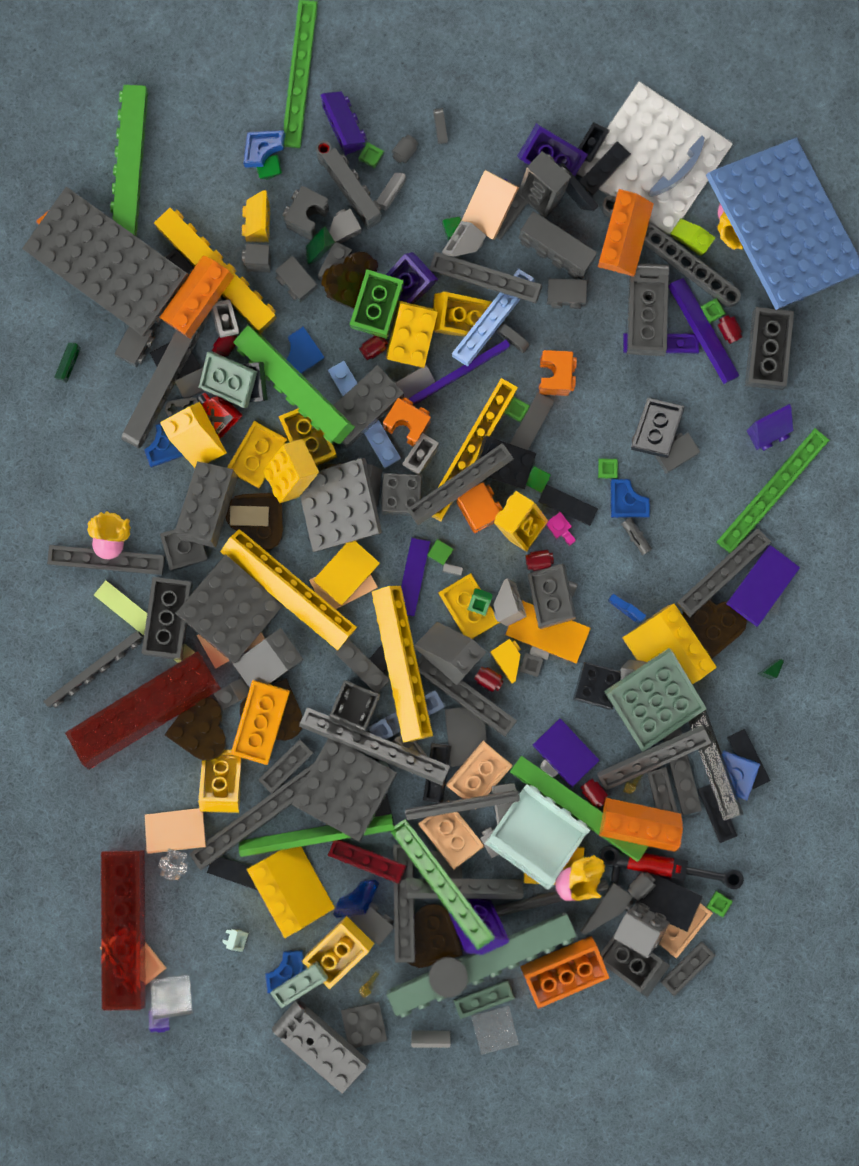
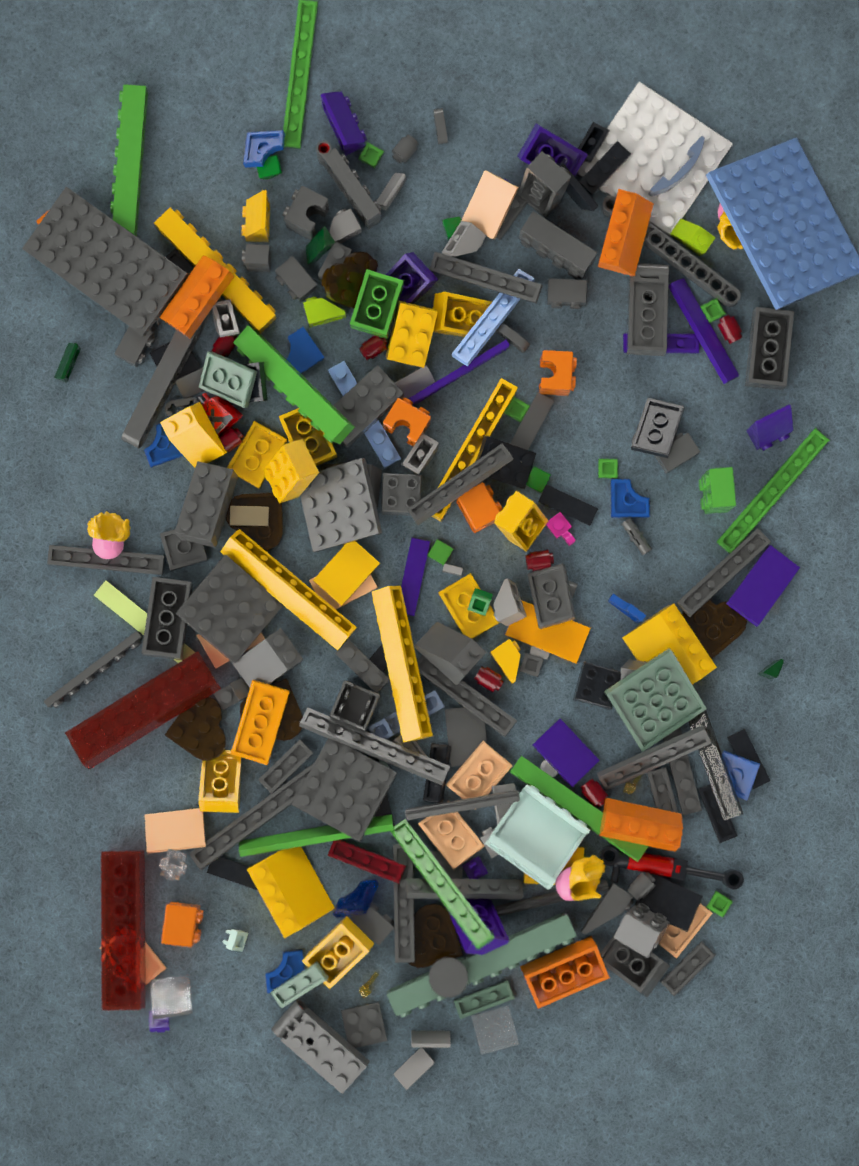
none -> orange piece [161,902,204,947]
none -> dark red brick [219,427,244,453]
none -> lime slope [303,297,346,328]
none -> light grey slope [393,1048,435,1090]
none -> dark purple tile [462,856,488,879]
none -> bright green brick [699,467,736,514]

